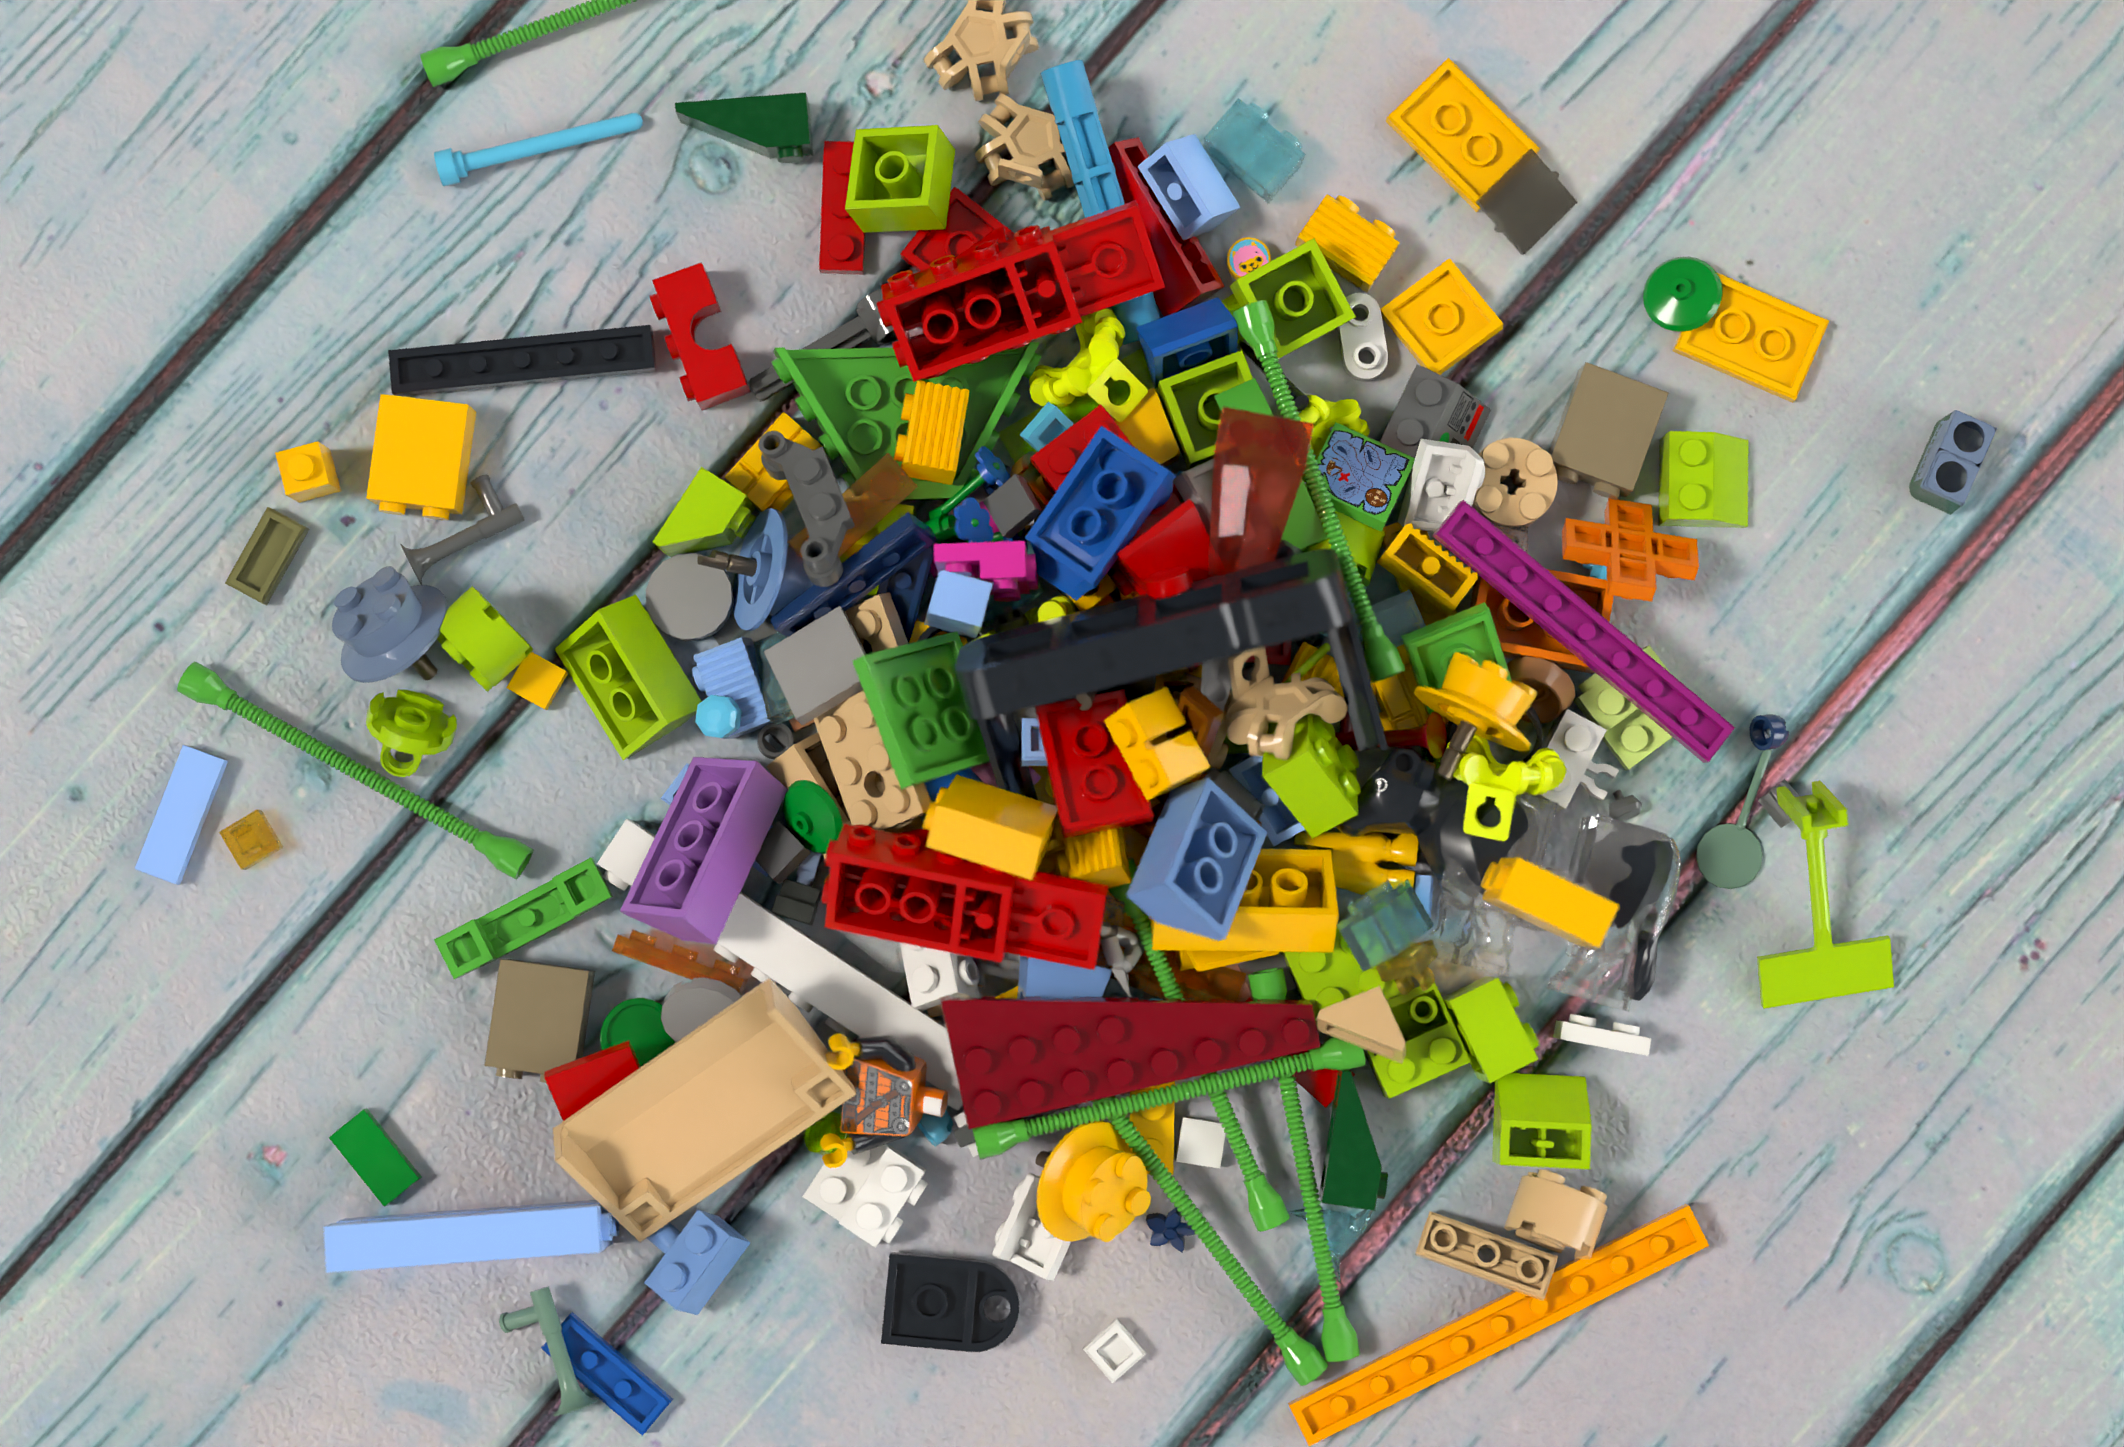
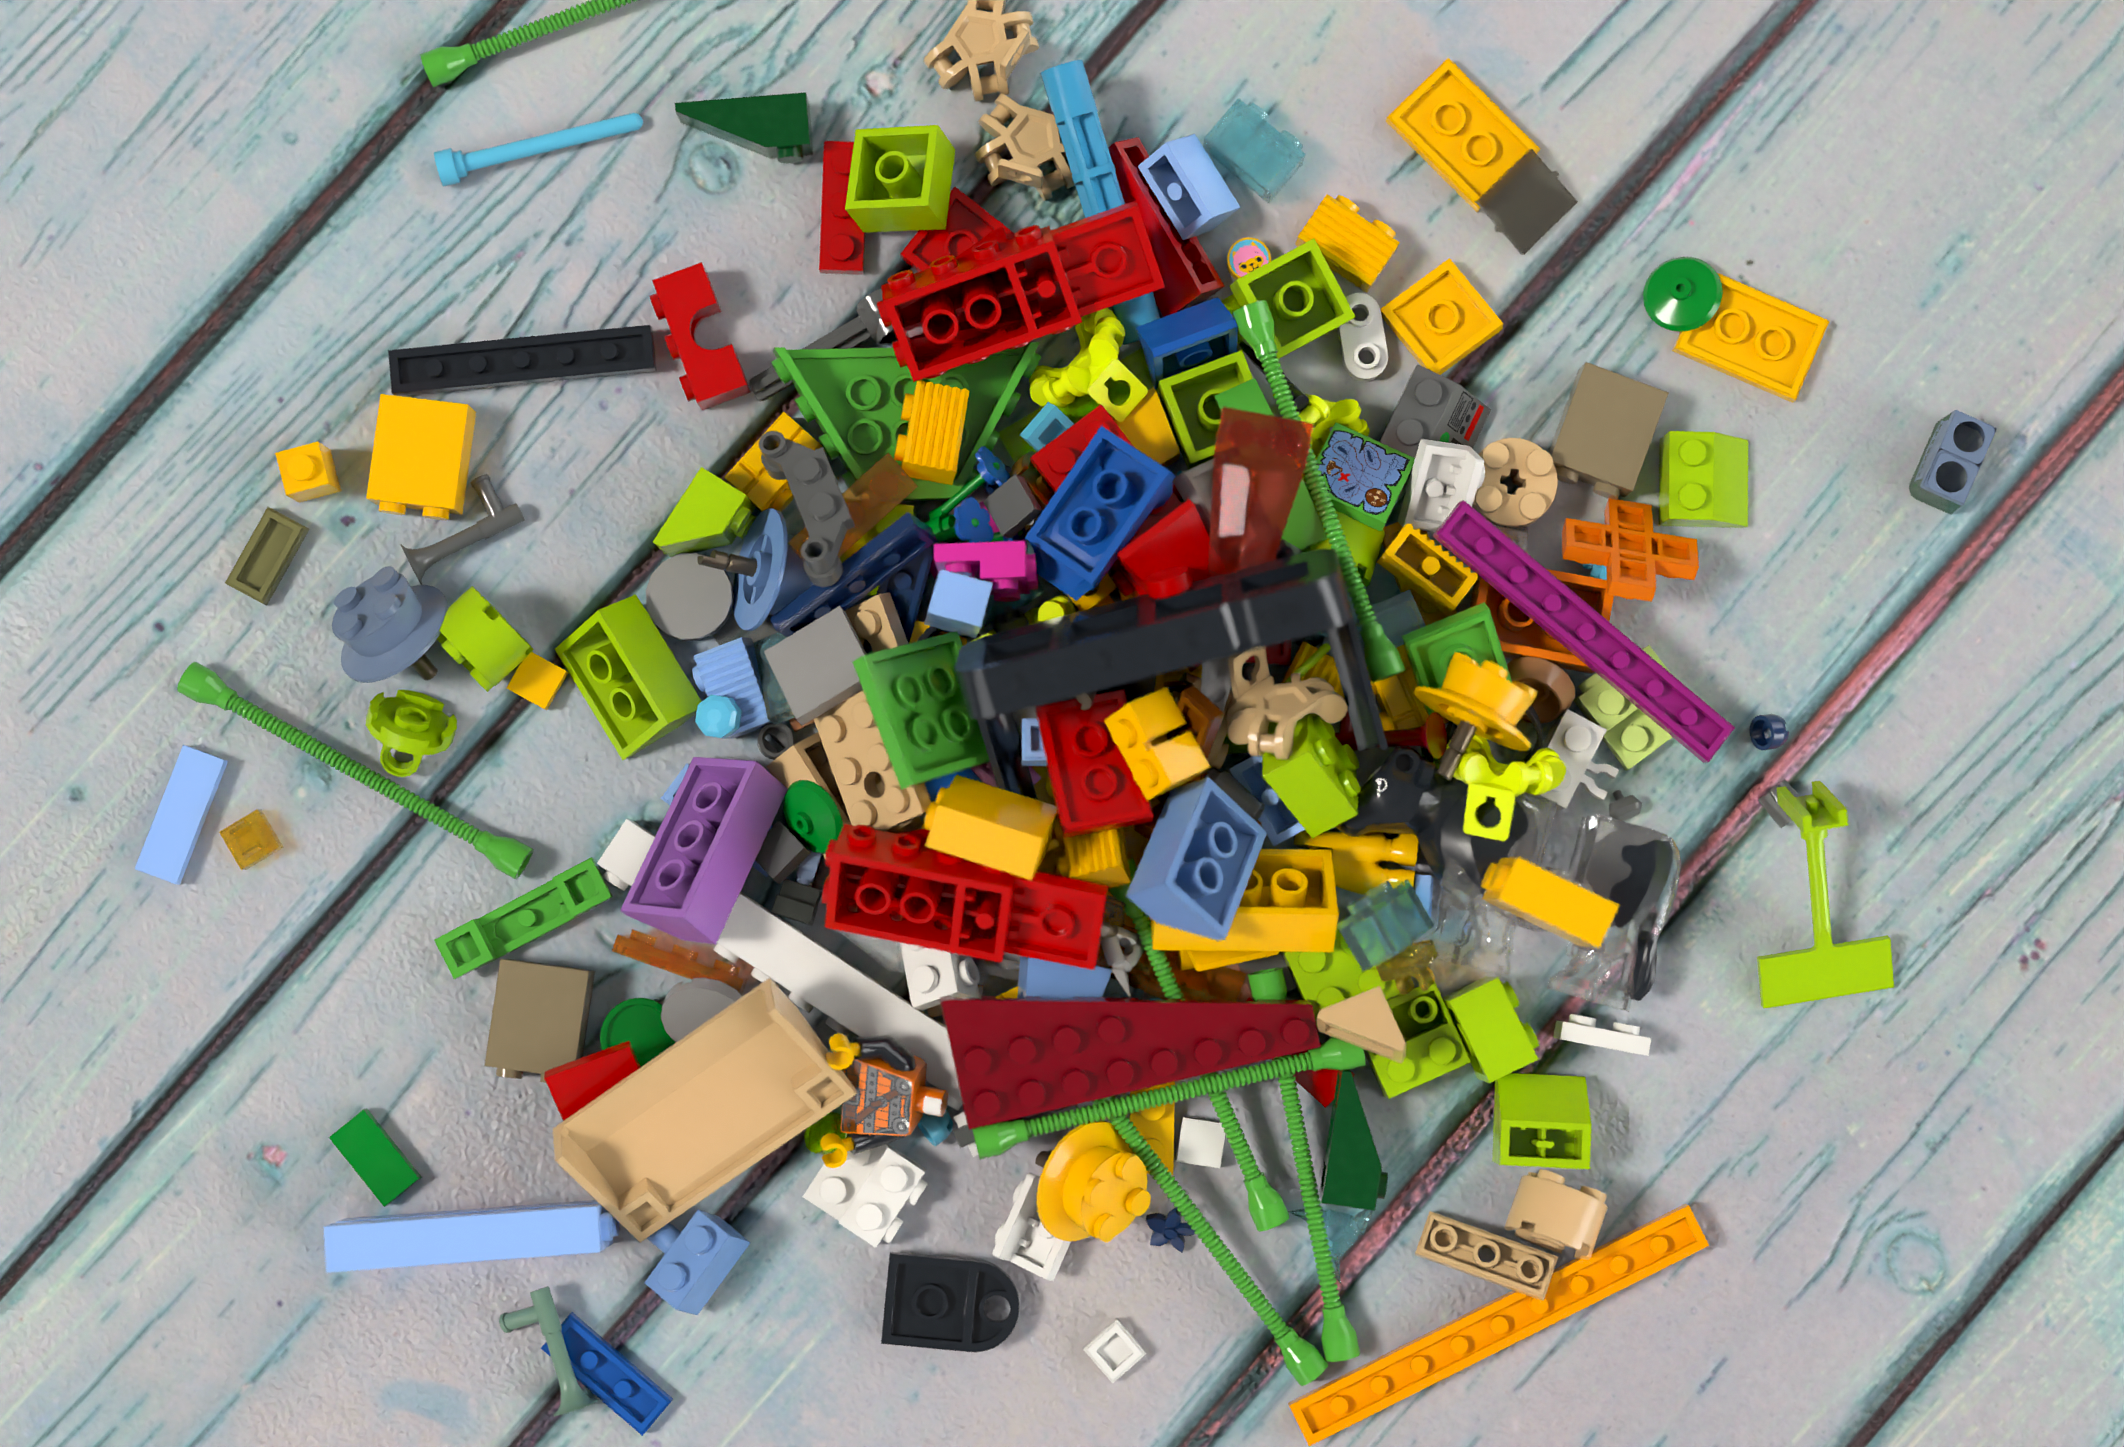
sand green piece [1696,750,1772,889] -> none

